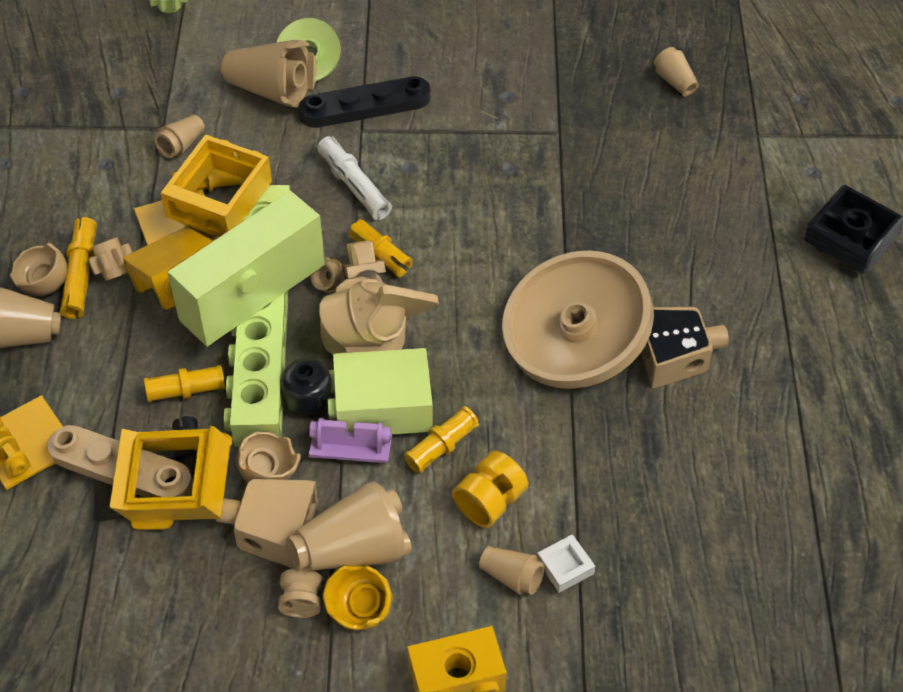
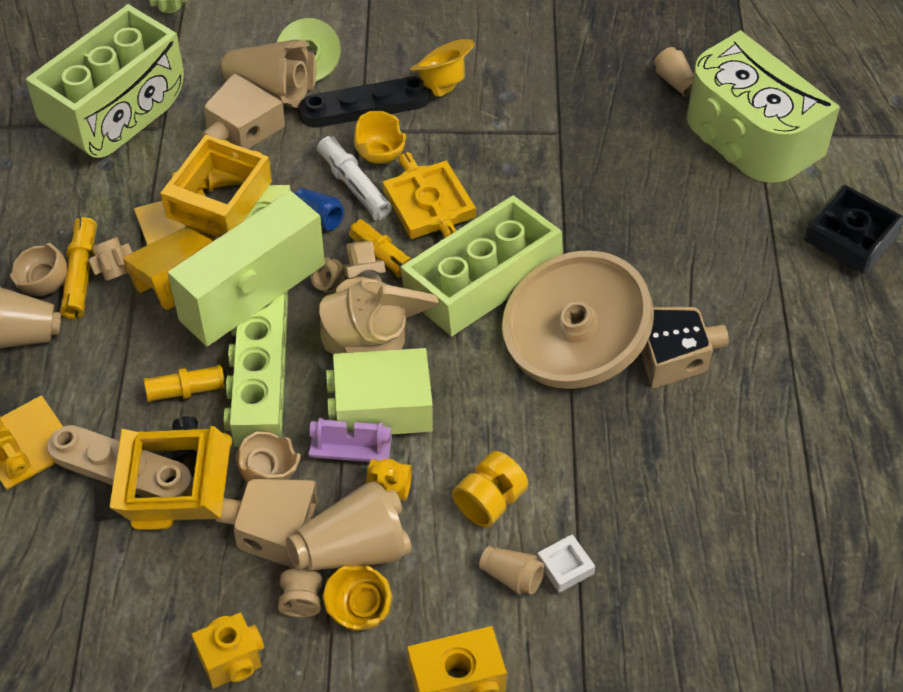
tan cone [154,114,205,158] -> none
black head [280,358,332,416] -> none
yellow pin [404,406,479,474] -> none
none -> yellowish green brick [25,4,184,158]
none -> yellow brick [192,612,265,689]
none -> tan torso [201,73,285,149]
none -> blue cone [295,188,345,230]
none -> yellow hair [353,111,406,164]
none -> yellow axle [365,459,412,501]
none -> yellow plate [382,152,476,240]
none -> yellowish green brick [400,195,563,337]
none -> yellow piece [410,39,475,97]
none -> yellowish green brick [687,30,840,183]

